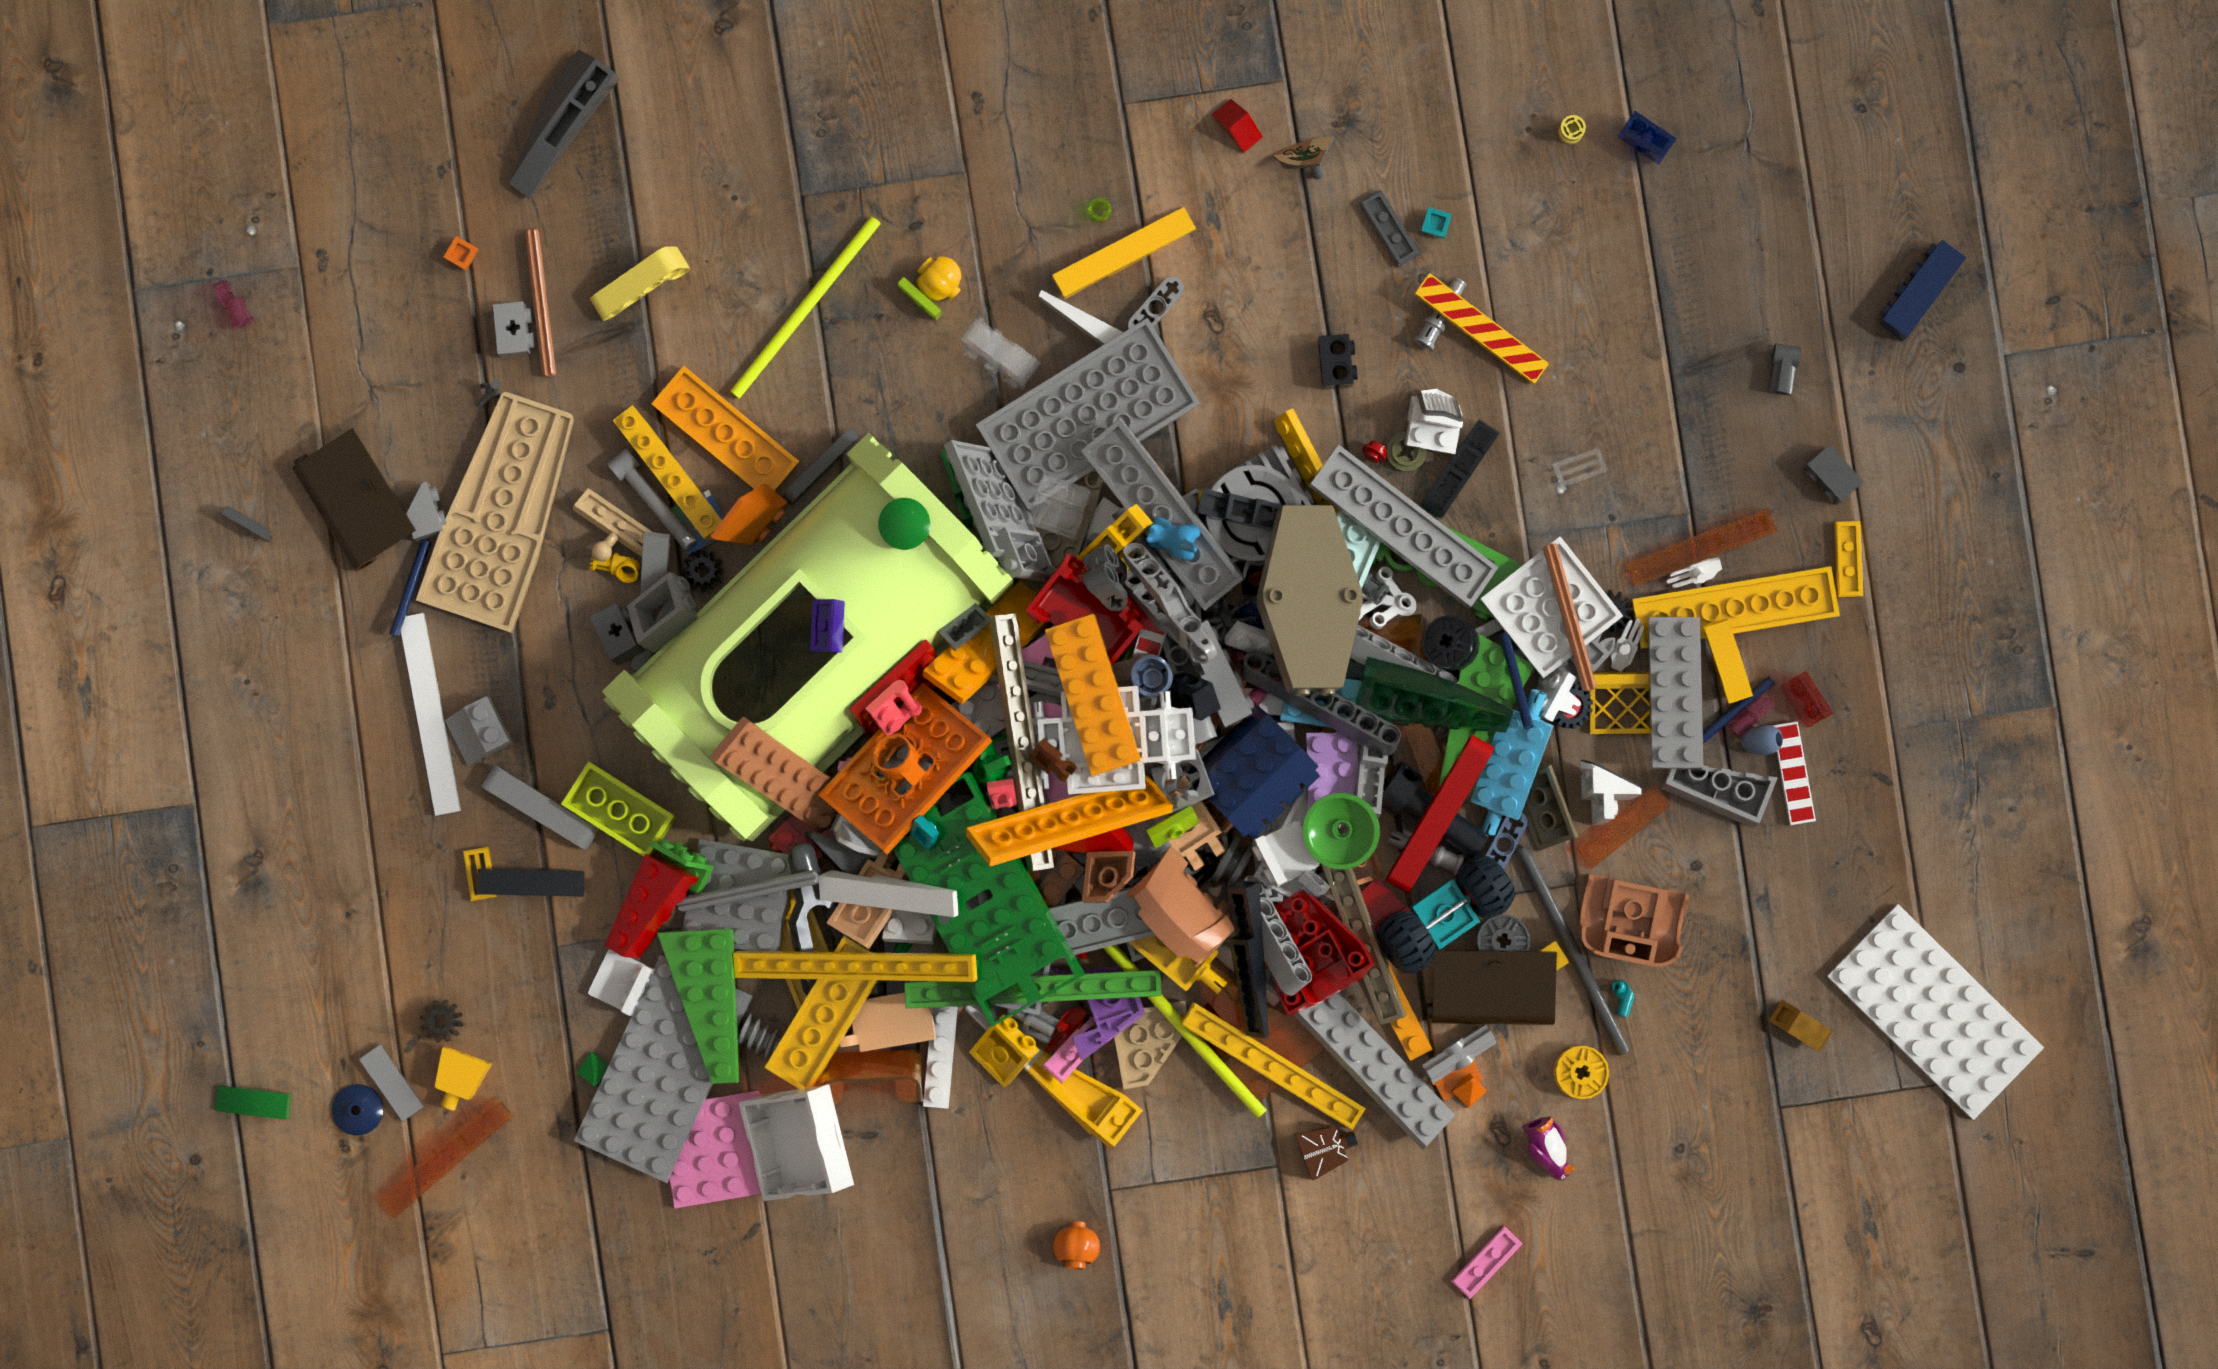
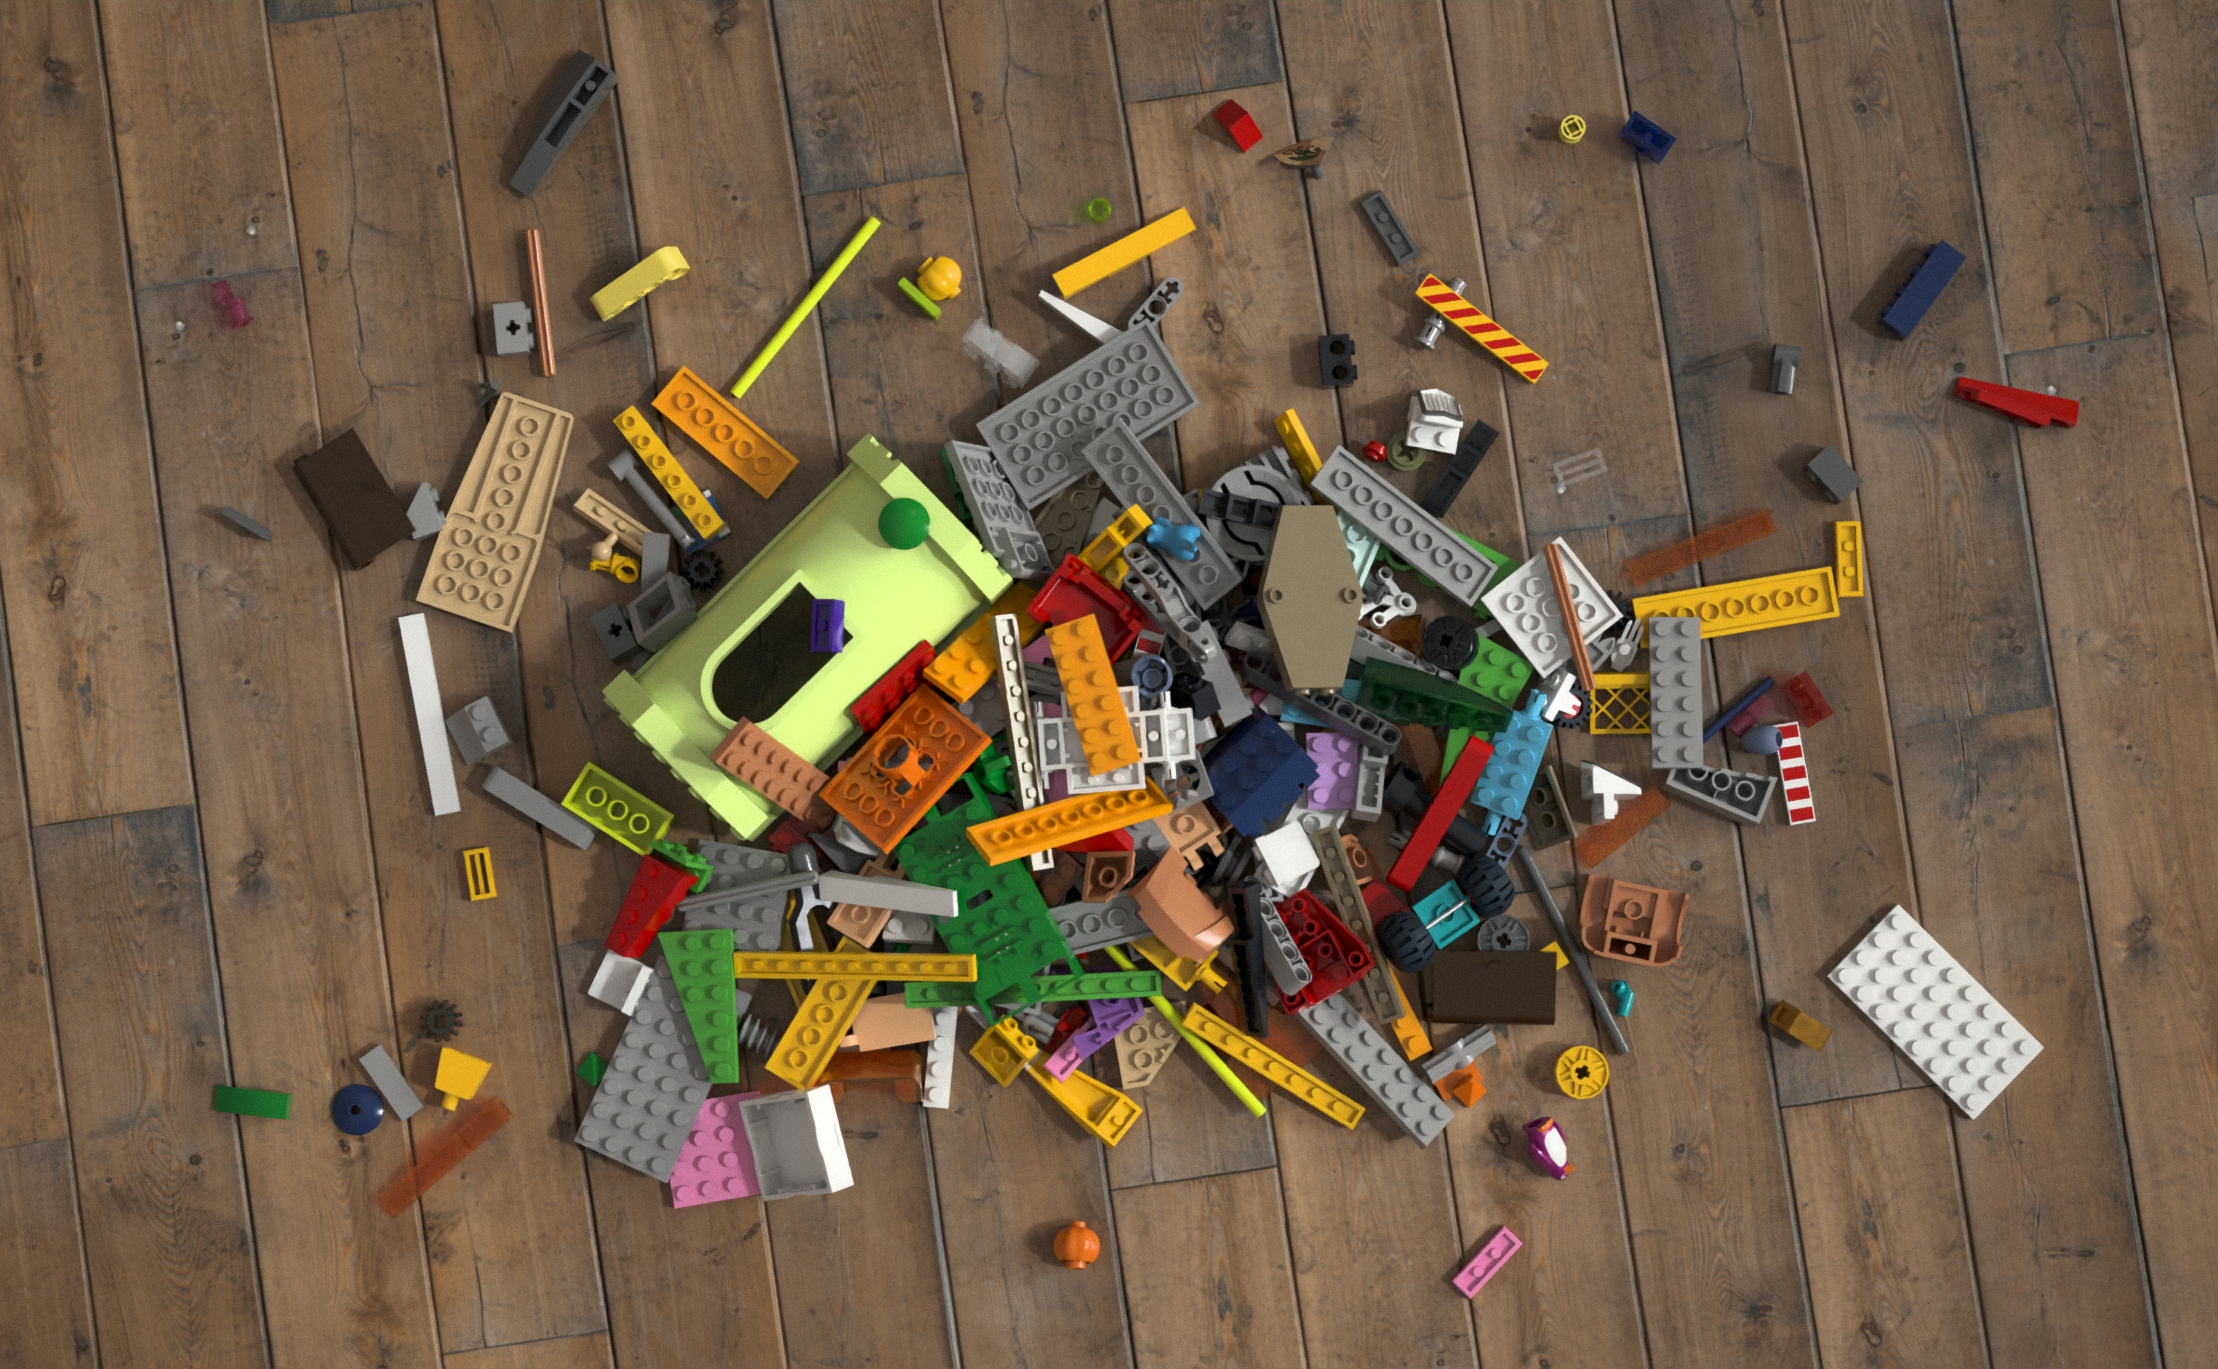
dark blue bar [389,539,431,637] -> none
orange plate [443,236,479,271] -> none
black slope [477,869,584,897] -> none
orange slope [711,483,788,545] -> none
dark grey beam [782,427,861,505] -> none
coral plate [865,680,922,736] -> none
teal plate [910,815,939,851] -> none
dark grey slope [938,603,990,651] -> none
coral tile [987,778,1017,810] -> none
clear slope [1027,473,1091,540] -> none
reddish brown plate [1029,738,1077,782] -> none
dark grey piece [1083,544,1127,611] -> none
lime plate [1147,806,1200,848] -> none
reddish brown torso [1294,1126,1358,1181] -> none
light grey plate [1298,870,1330,897] -> none
bright green dish [1302,792,1380,869] -> none
teal plate [1421,207,1452,239] -> none
dark blue bar [1499,633,1534,729] -> none
white piece [1666,557,1722,588] -> none
yellow slope [1703,619,1753,704] -> none
none -> red wedge [1952,377,2079,429]

